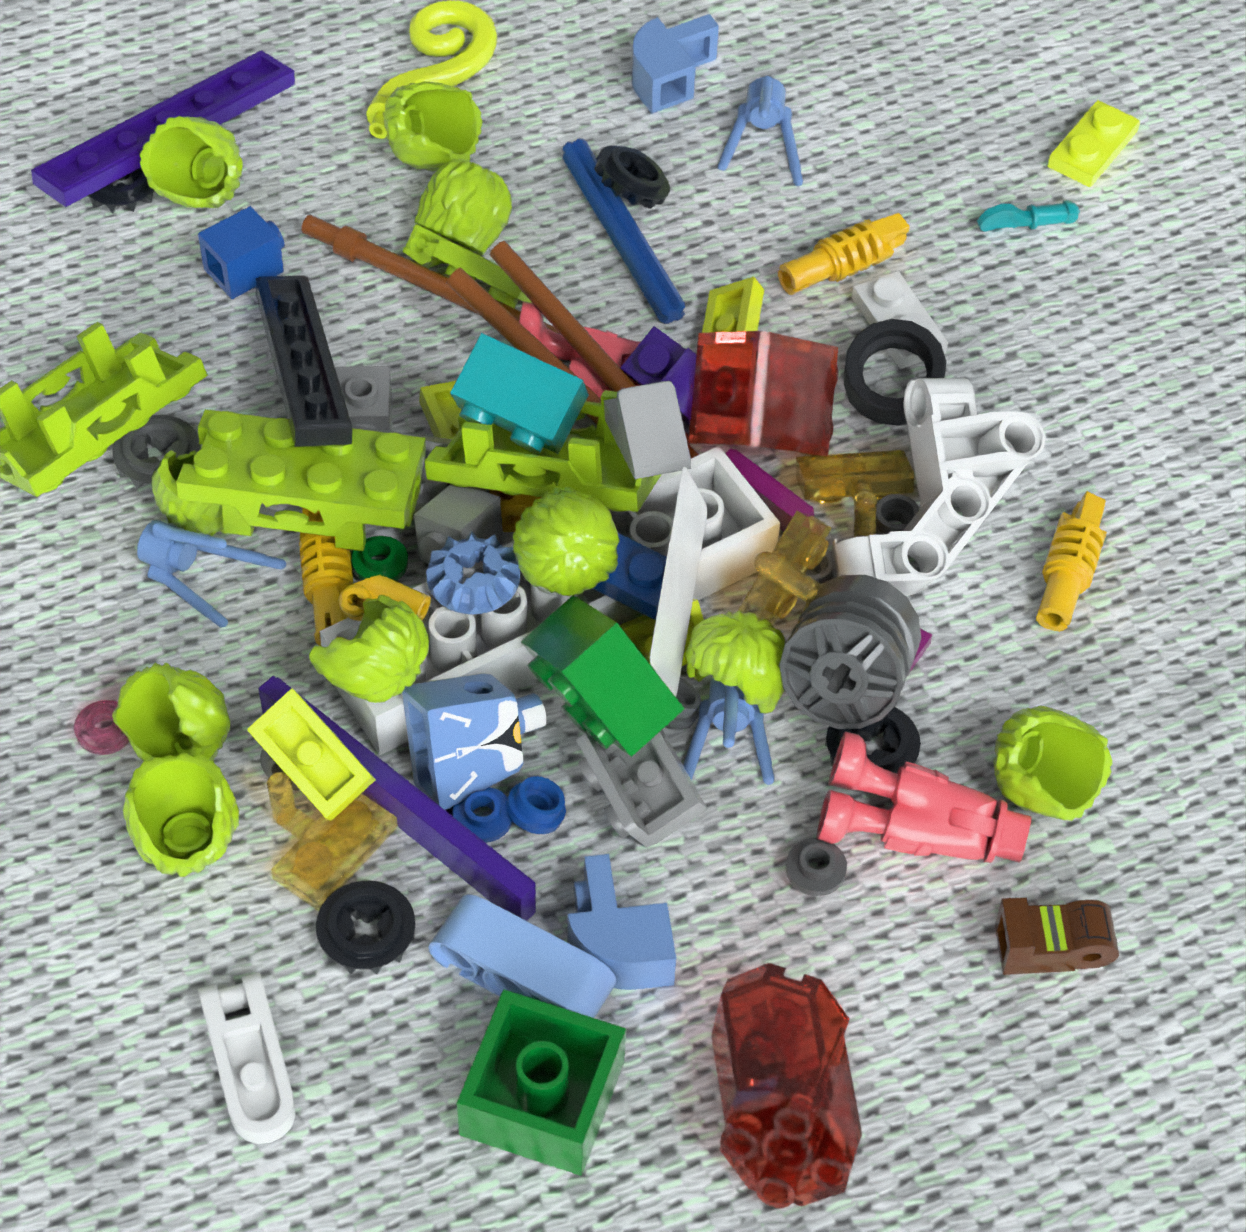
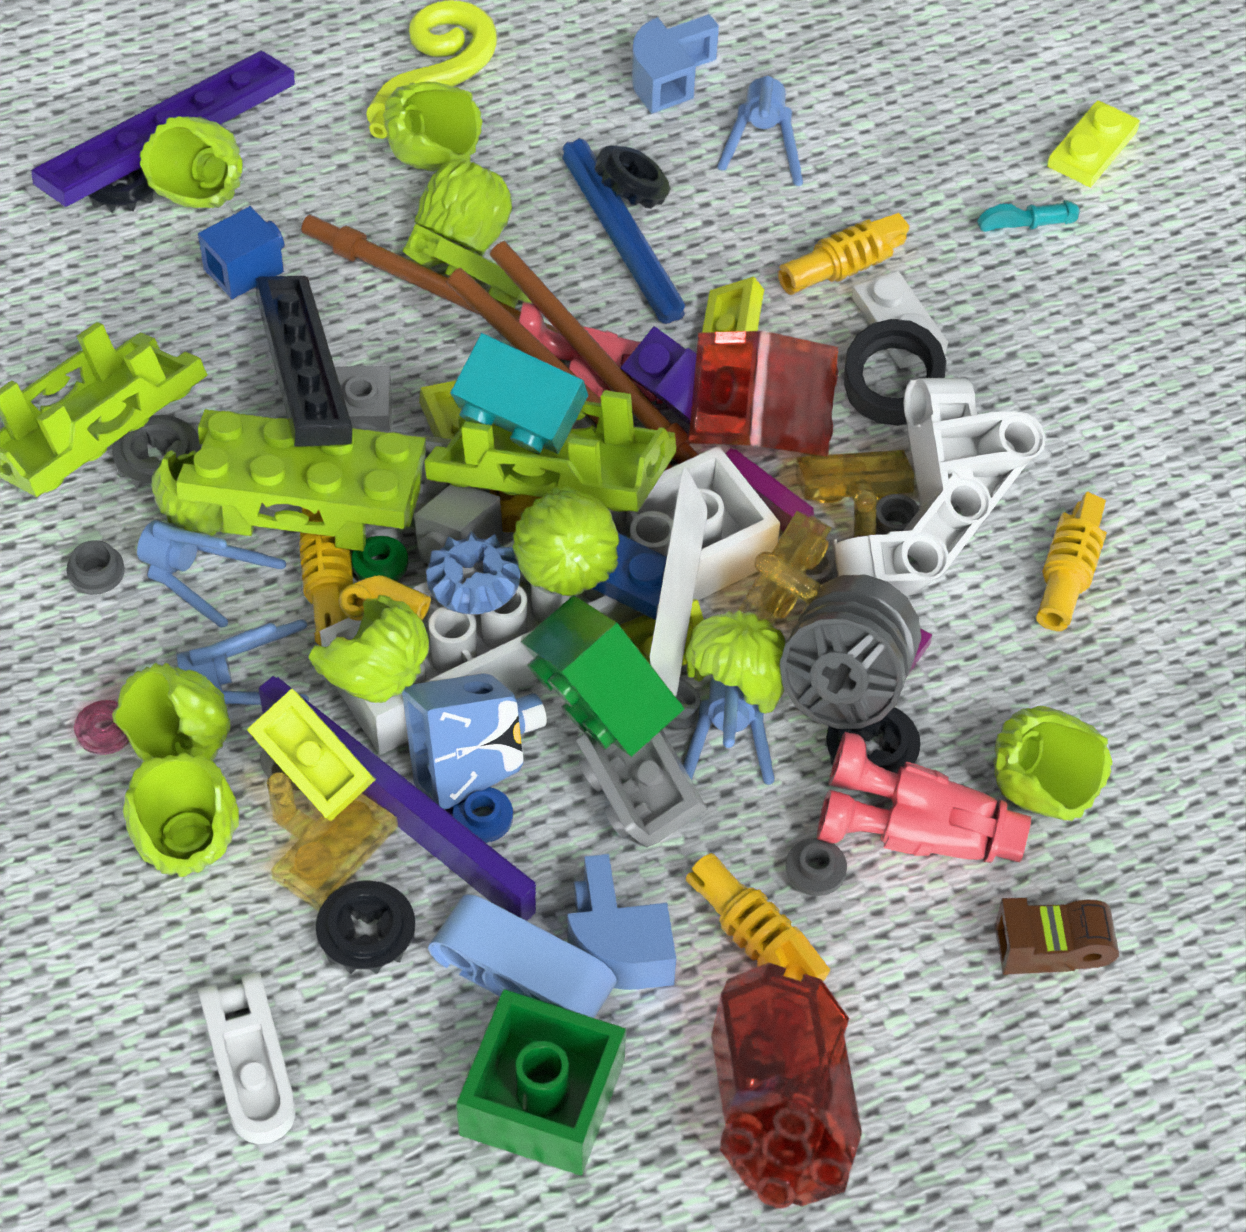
blue plate [506,776,566,834] -> none
light grey slope [604,381,691,479] -> none
none -> dark grey plate [66,540,125,595]
none -> medium blue plant [177,619,309,705]
none -> yellow hinge [685,853,830,1000]

